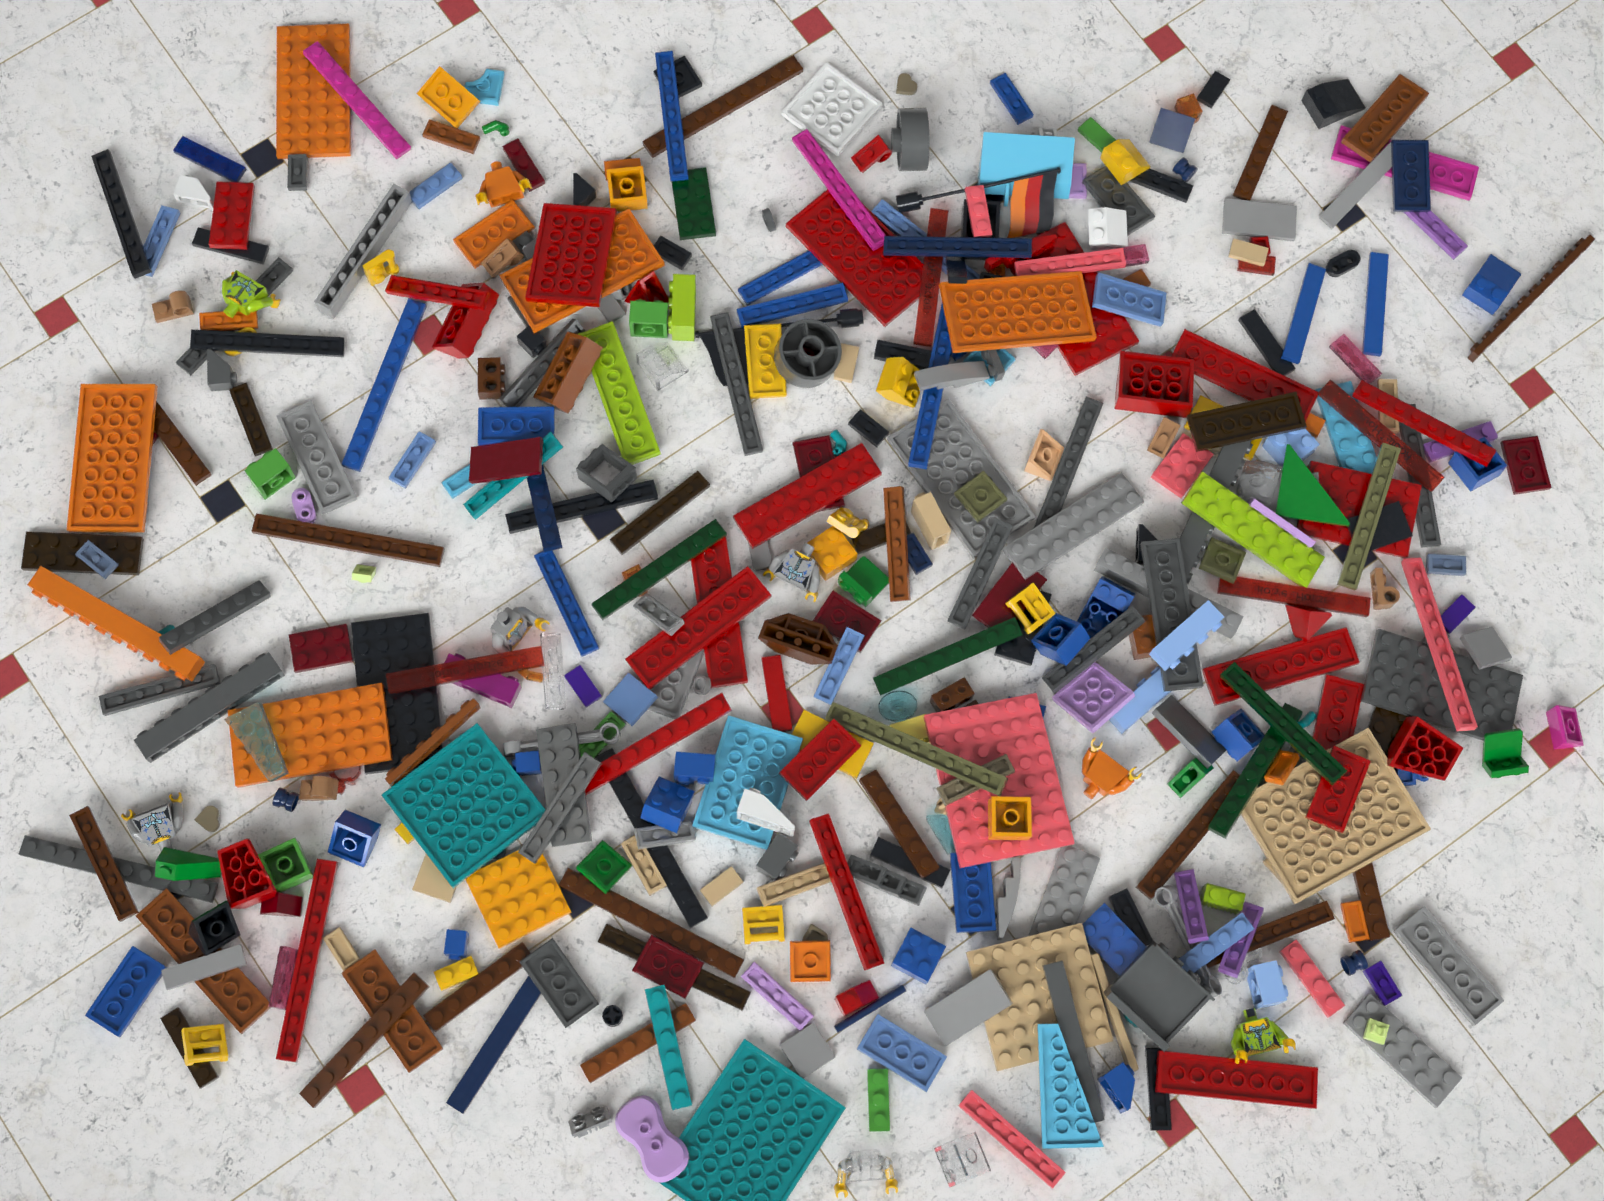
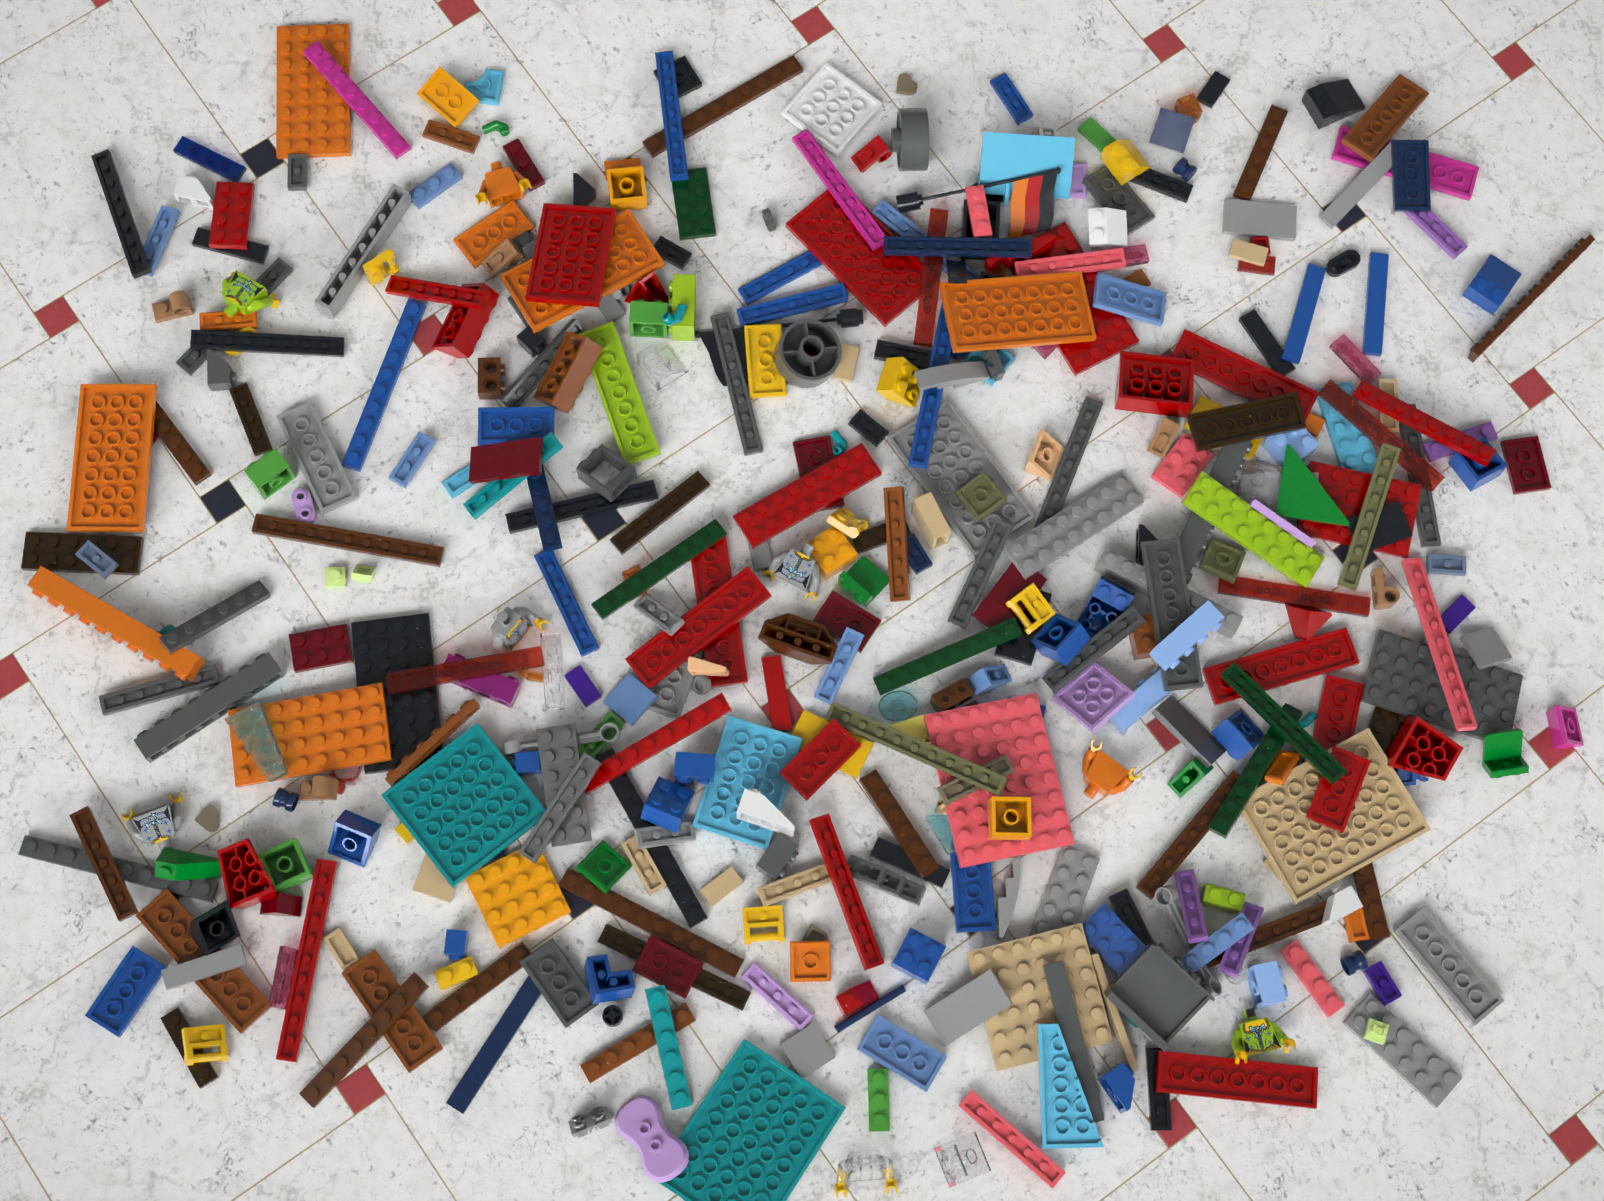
none -> yellowish green plate [325,567,346,588]
none -> blue brick [584,954,636,1004]
none -> teal arm [662,303,687,326]
none -> light nougat slope [687,656,730,676]
none -> medium blue slope [966,664,1012,695]
none -> white slope [1322,885,1363,927]

